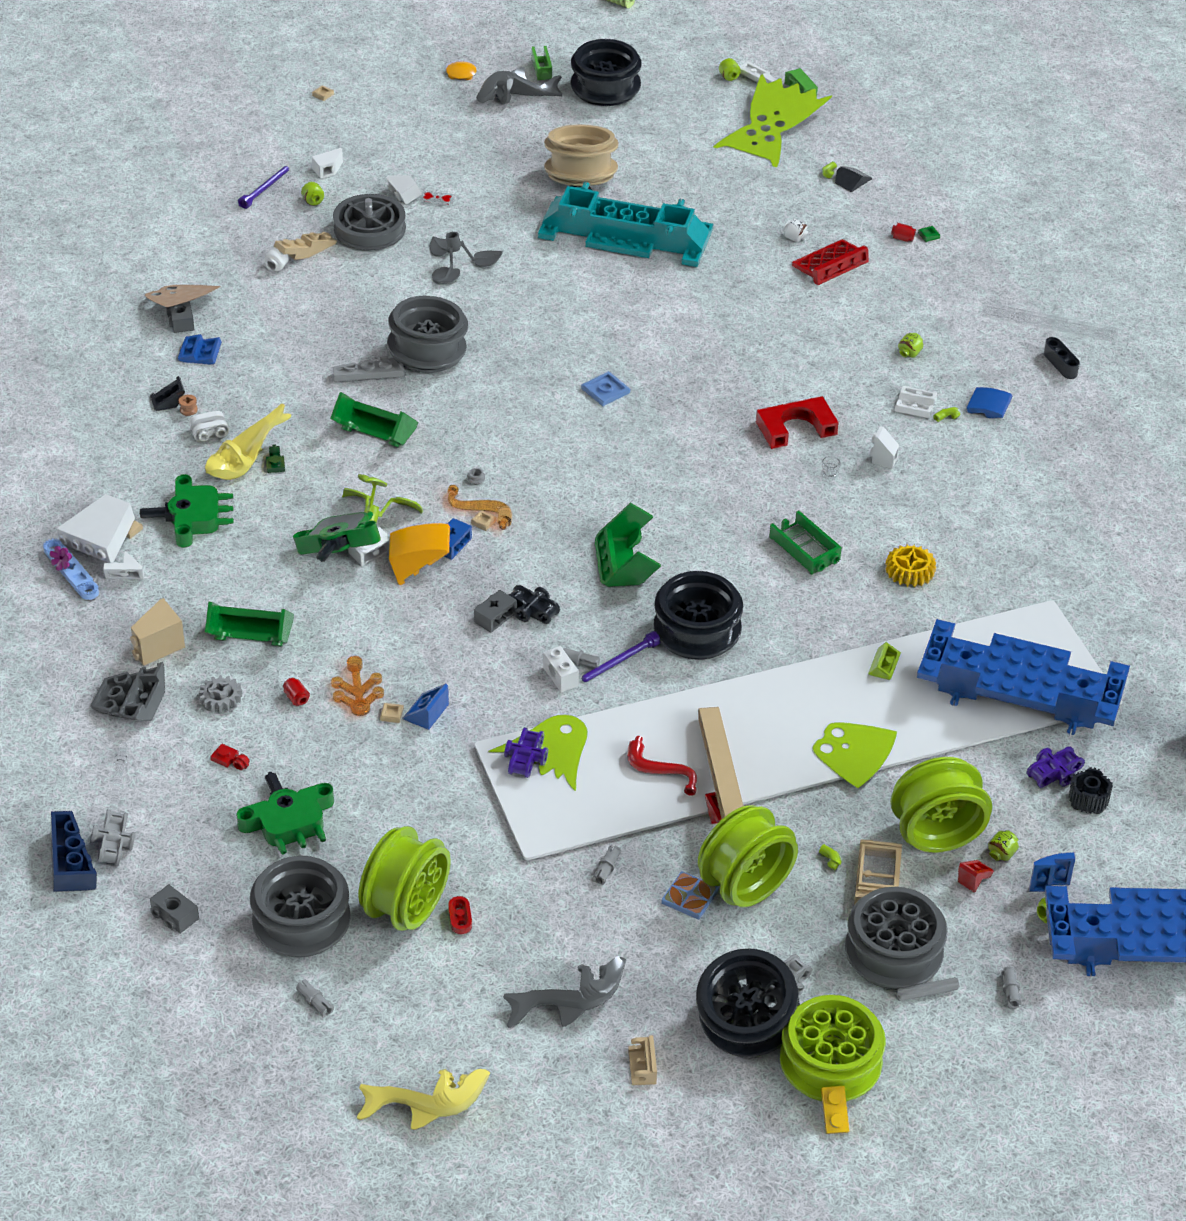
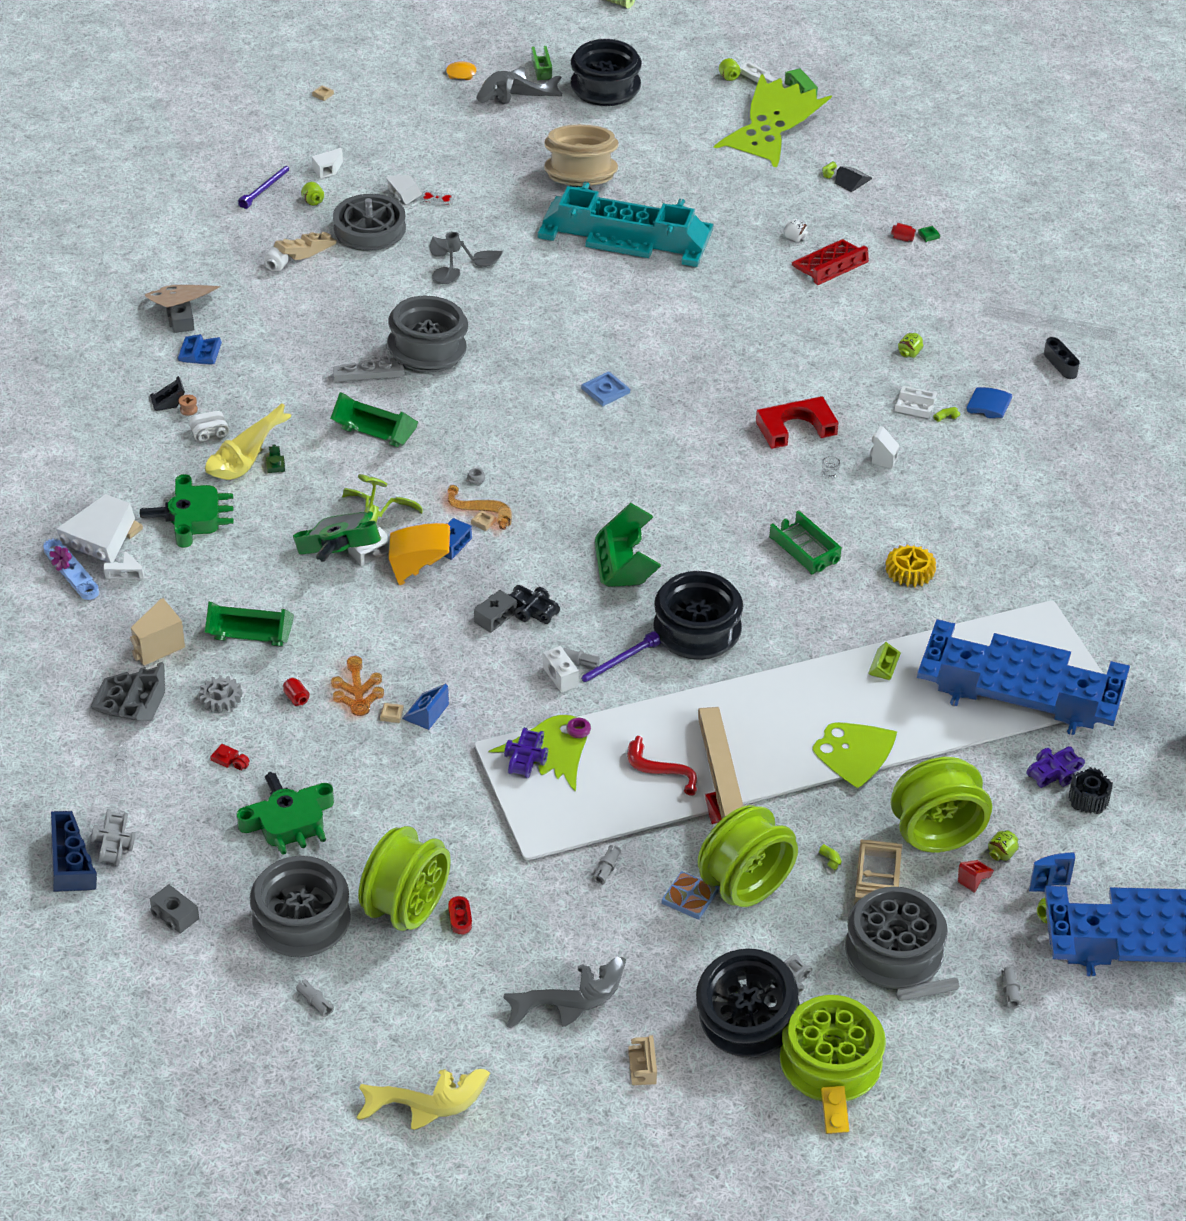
none -> magenta piece [566,717,591,738]

